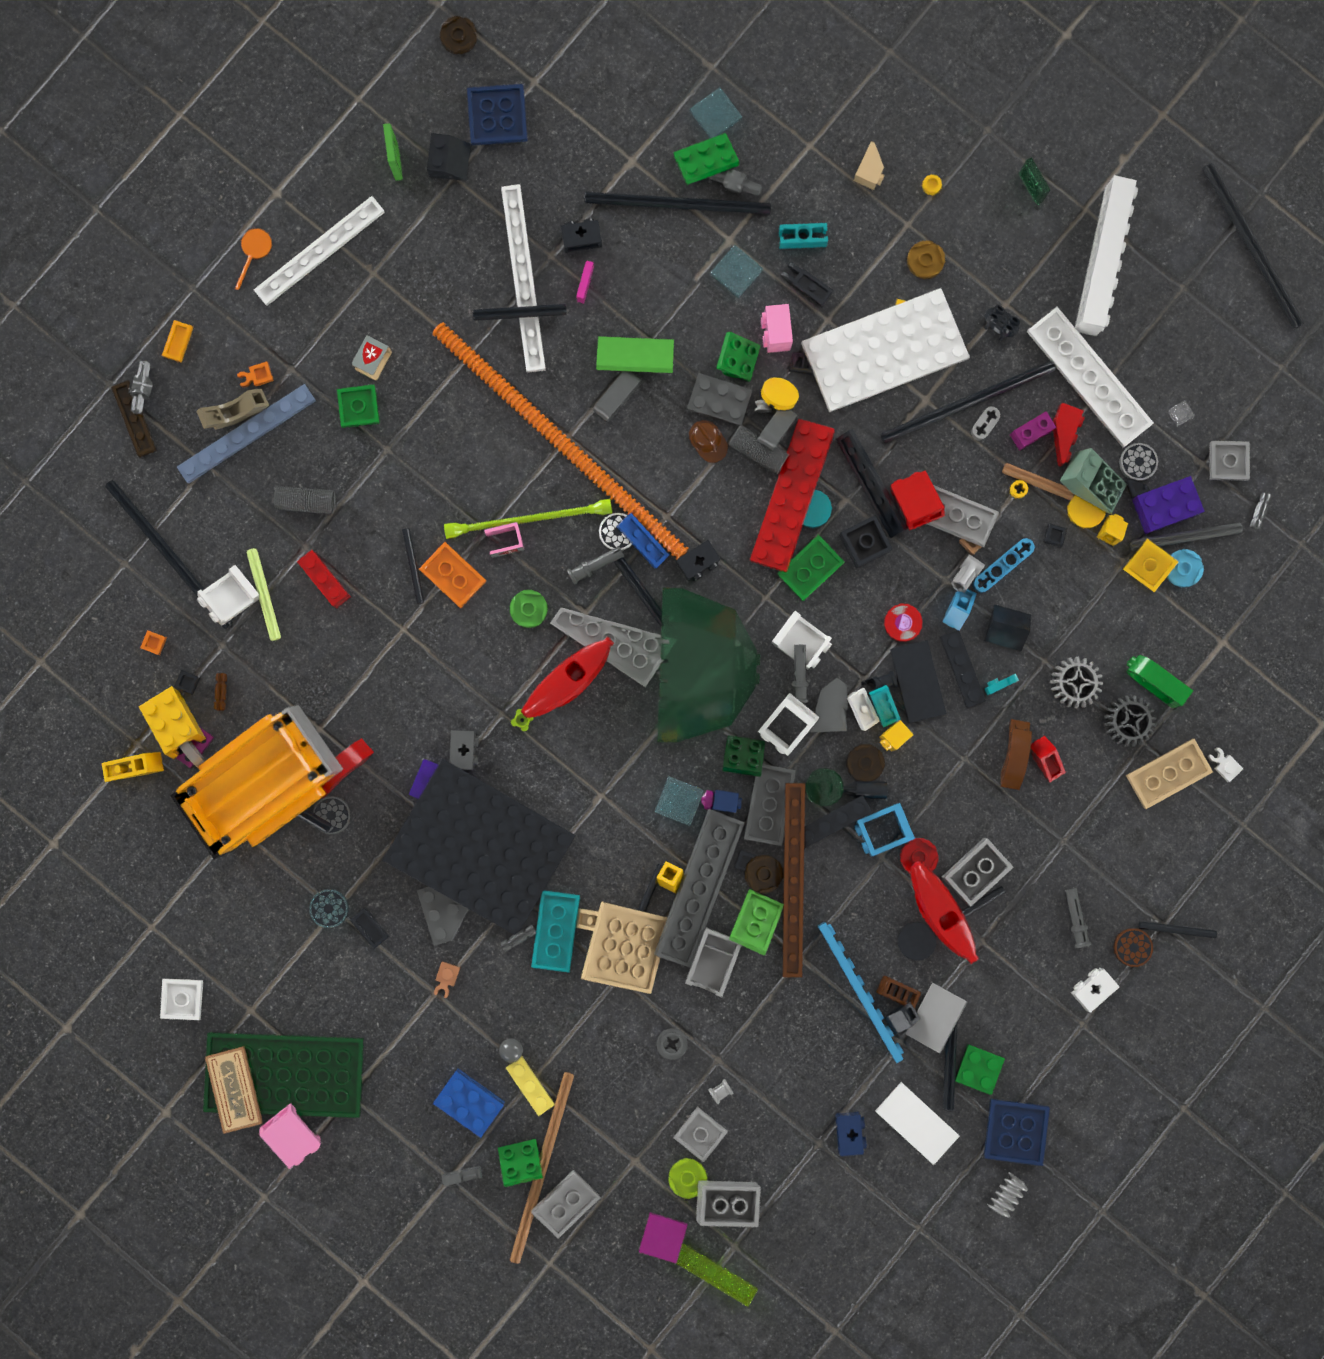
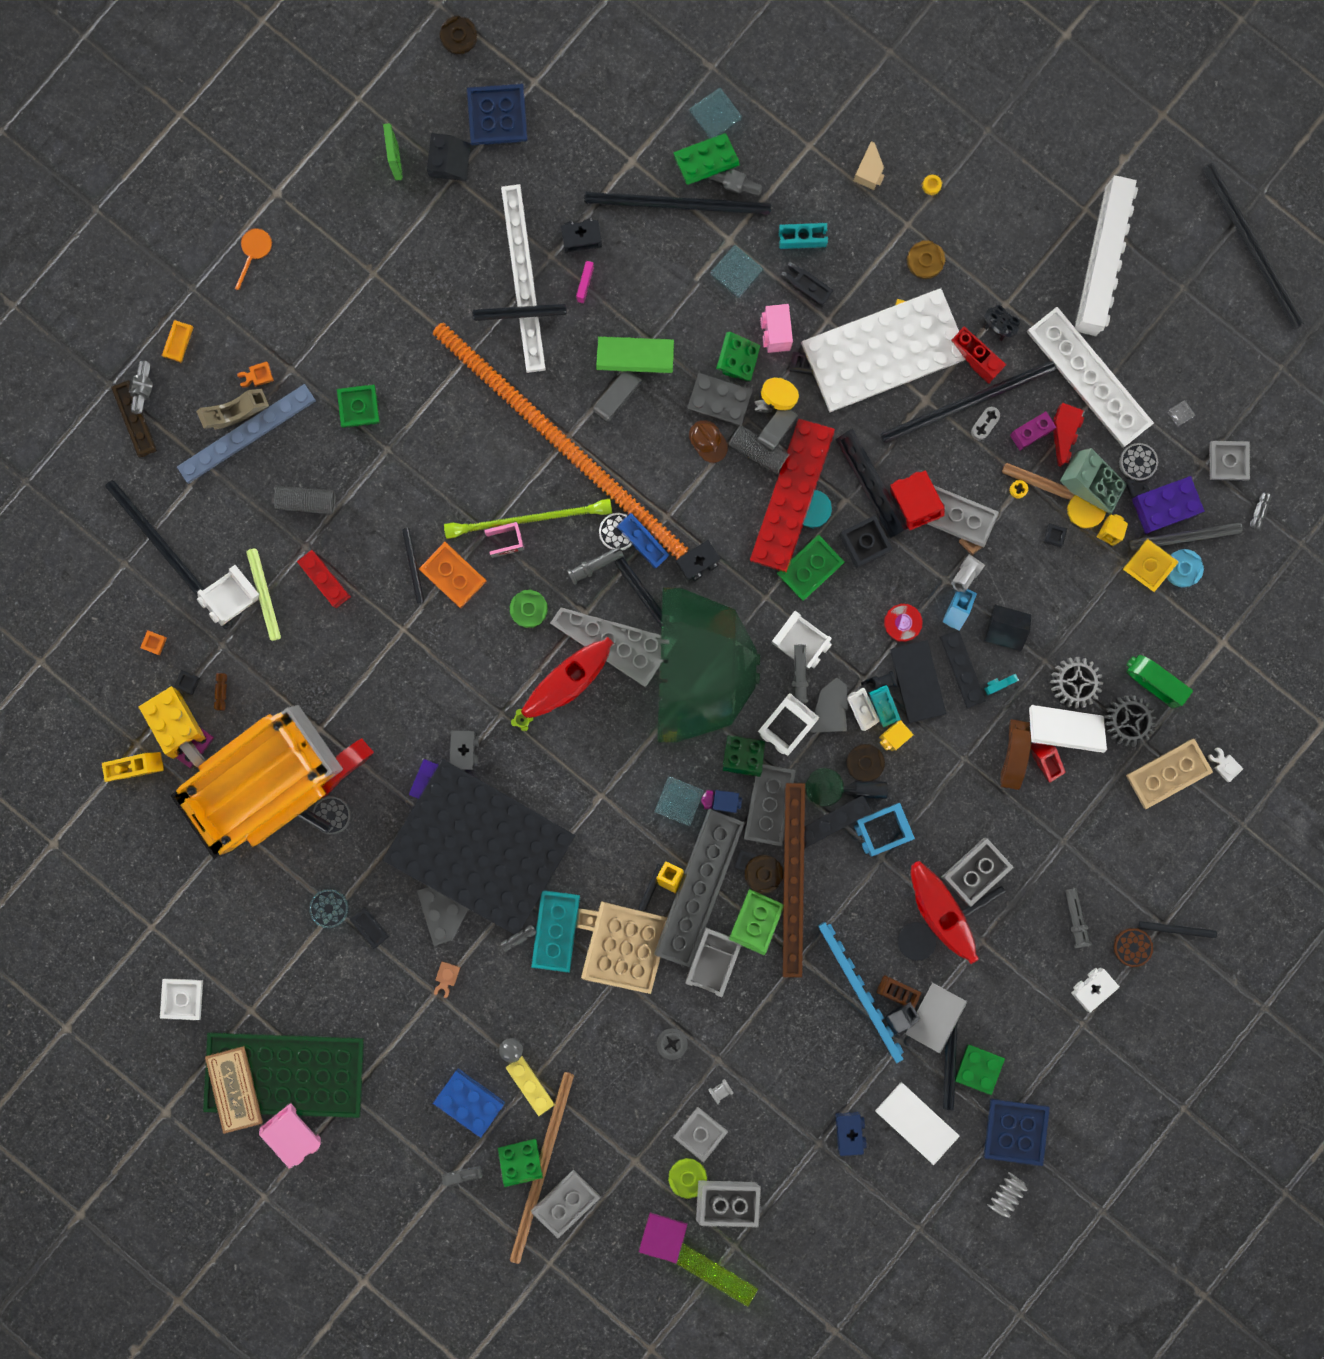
white plate [254,196,385,306] -> none
piece [352,335,392,381] -> none
red tile [900,838,939,874] -> none
dark azure beam [973,538,1035,593] -> none
clear green tile [1019,157,1050,205] -> none
none -> red slope [951,326,1007,384]
none -> white tile [1029,705,1107,753]

